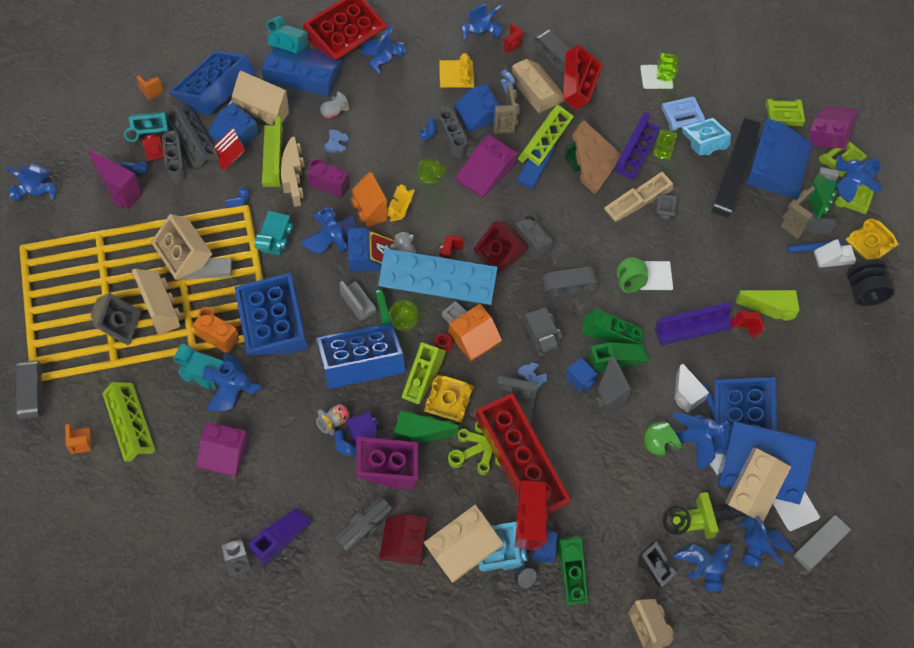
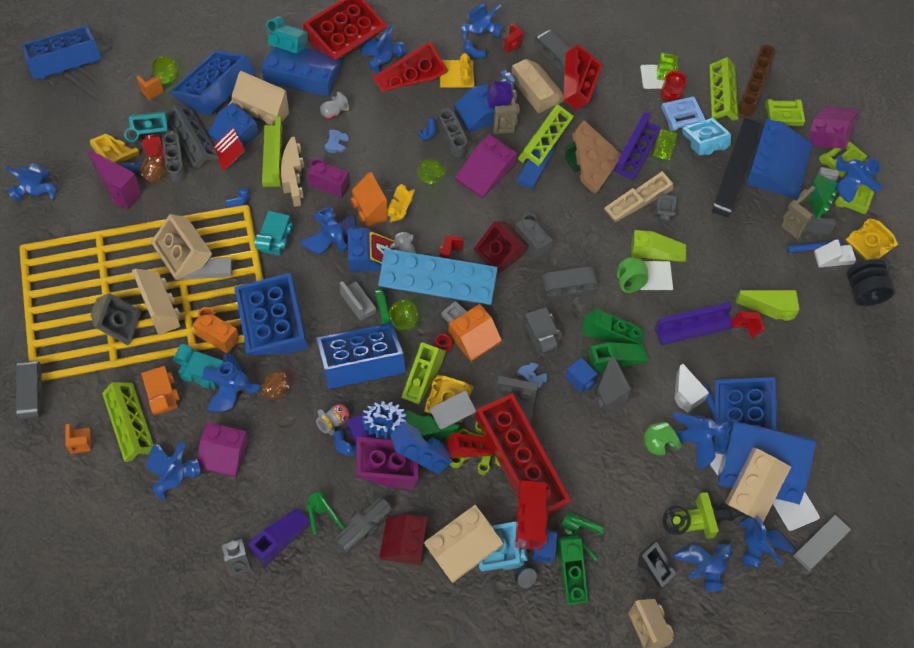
none -> blue slope [21,25,101,80]
none -> yellow wing [90,134,139,164]
none -> clear orange head [139,155,167,183]
none -> orange hinge [141,366,180,415]
none -> blue animal [146,441,200,500]
none -> clear neon green hair [152,56,179,84]
none -> clear orange head [261,371,291,401]
none -> green plant [306,492,345,535]
none -> blue gear [362,401,407,439]
none -> red wedge [373,41,448,92]
none -> blue arch [390,421,452,474]
none -> light grey panel [430,391,476,430]
none -> red slope [447,433,493,458]
none -> blue arm [463,40,485,58]
none -> dark purple brick [486,81,513,109]
none -> green plant [561,512,604,561]
none -> lime slope [631,230,686,262]
none -> red wheel [660,71,687,102]
none -> lime fence [709,57,739,121]
none -> reddish brown beam [738,45,775,116]

